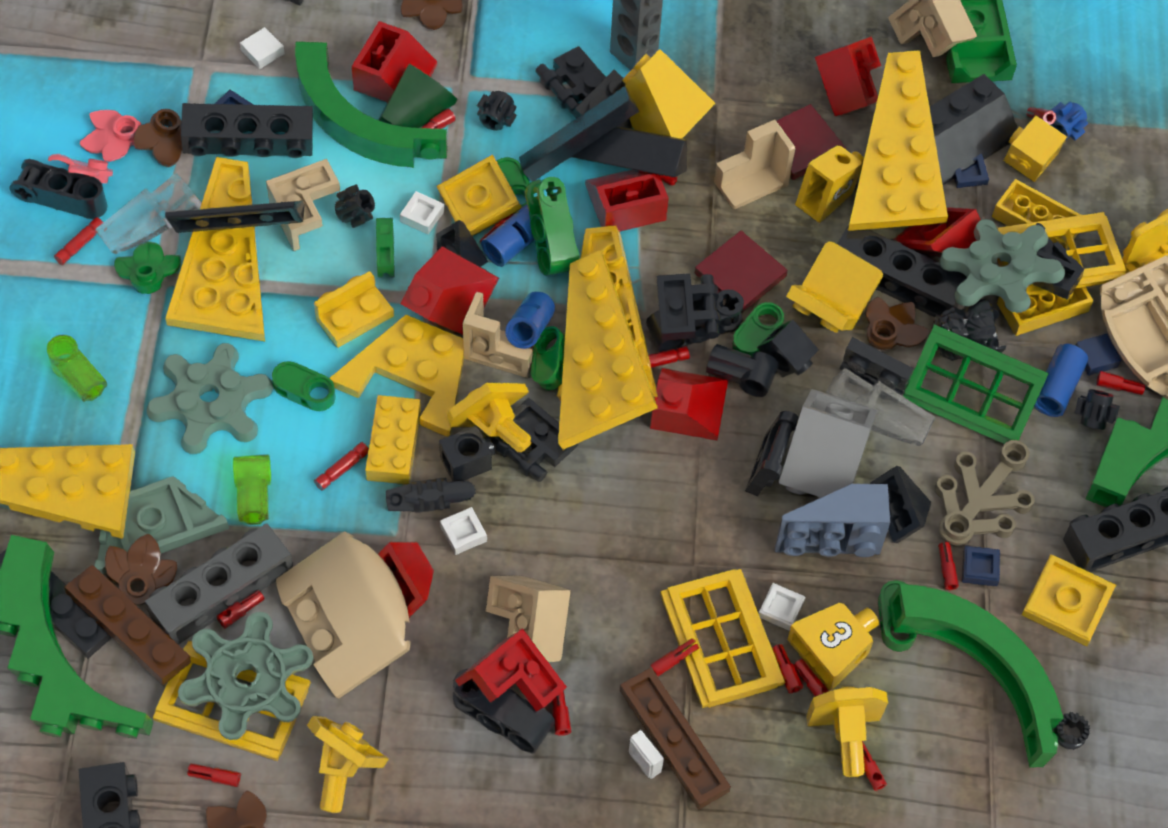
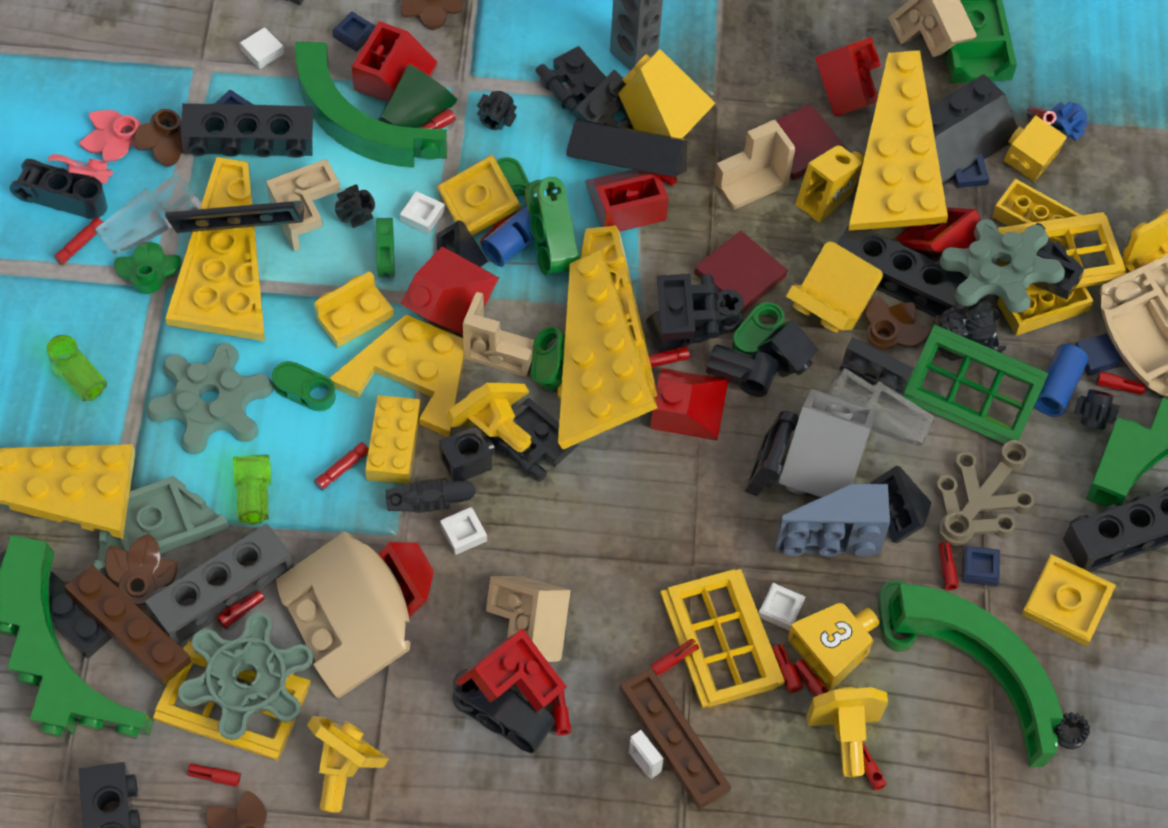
blue pin [505,291,555,349] -> none
black slope [519,87,639,181] -> none
none -> dark blue tile [332,11,376,52]

